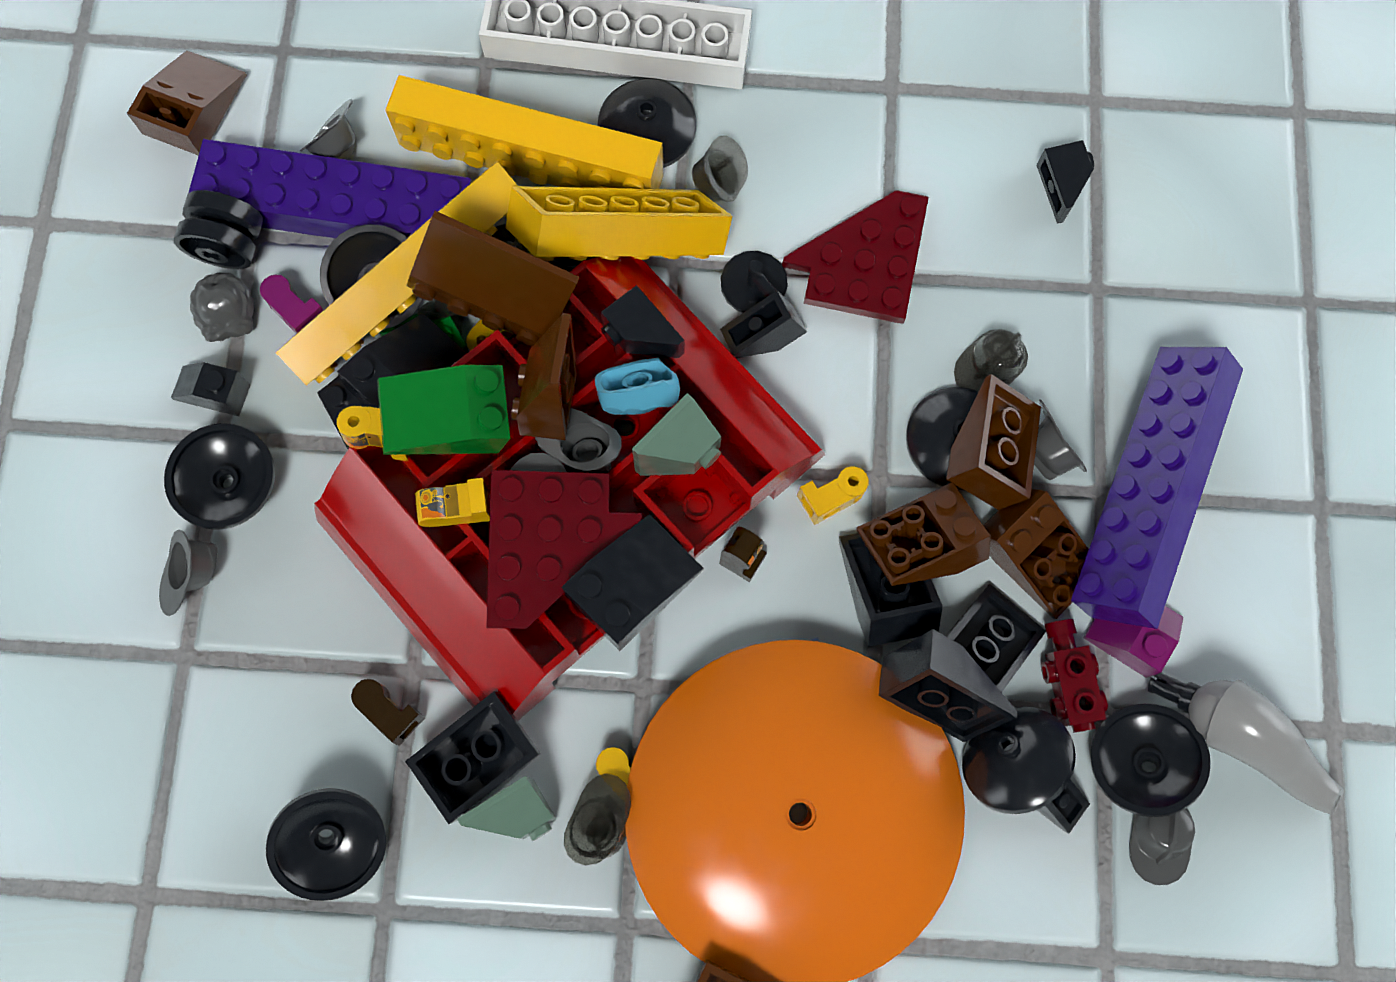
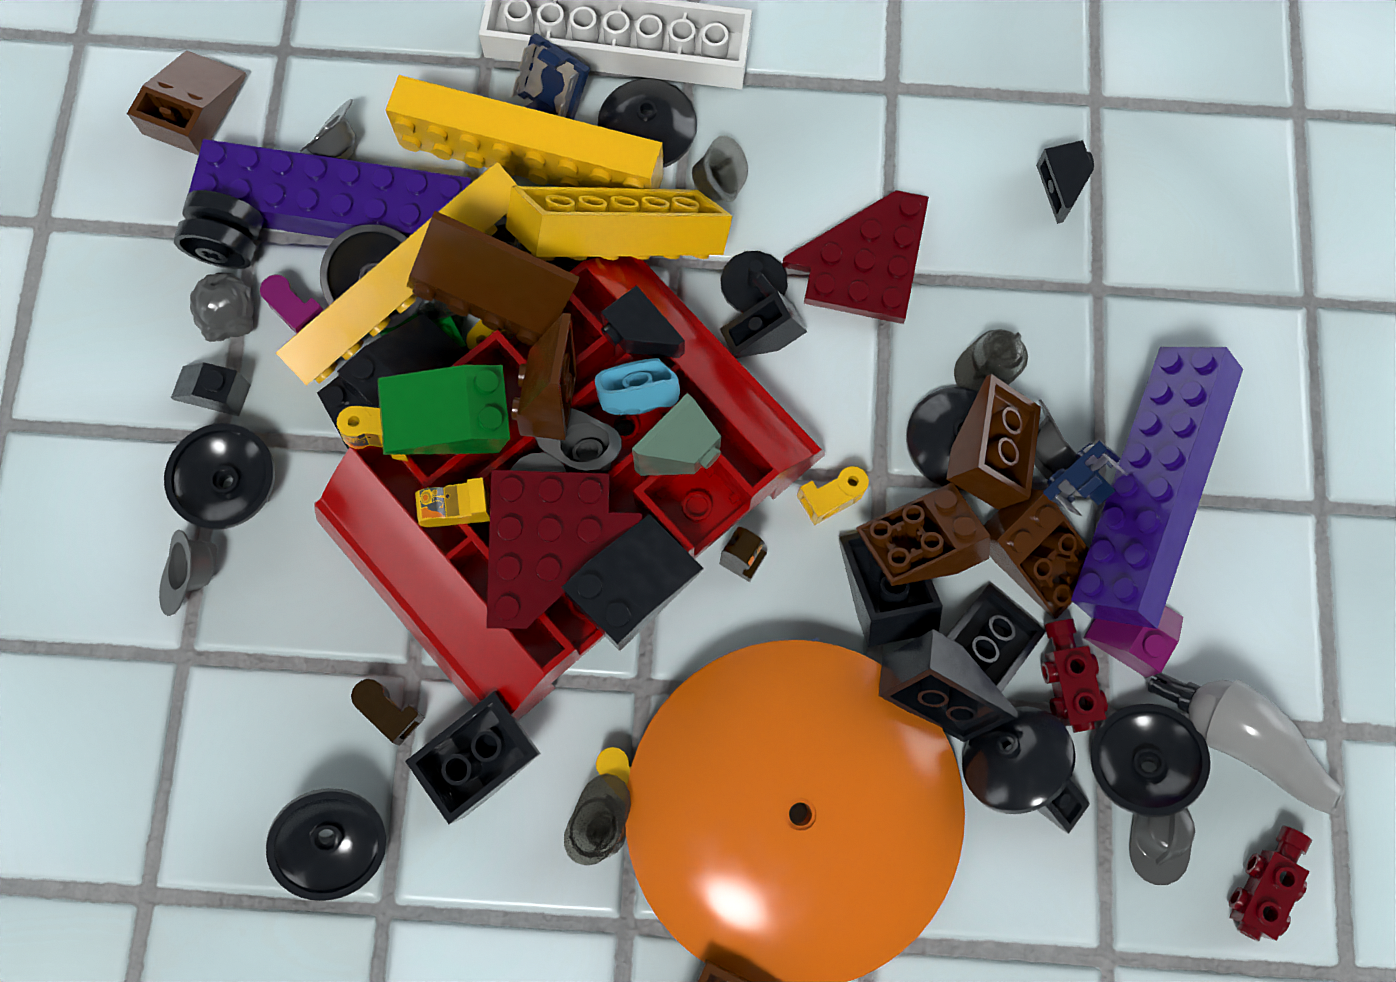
sand green slope [457,776,557,841] -> none
none -> piece [511,33,590,120]
none -> dark blue piece [1043,440,1128,516]
none -> dark red brick [1229,825,1312,942]

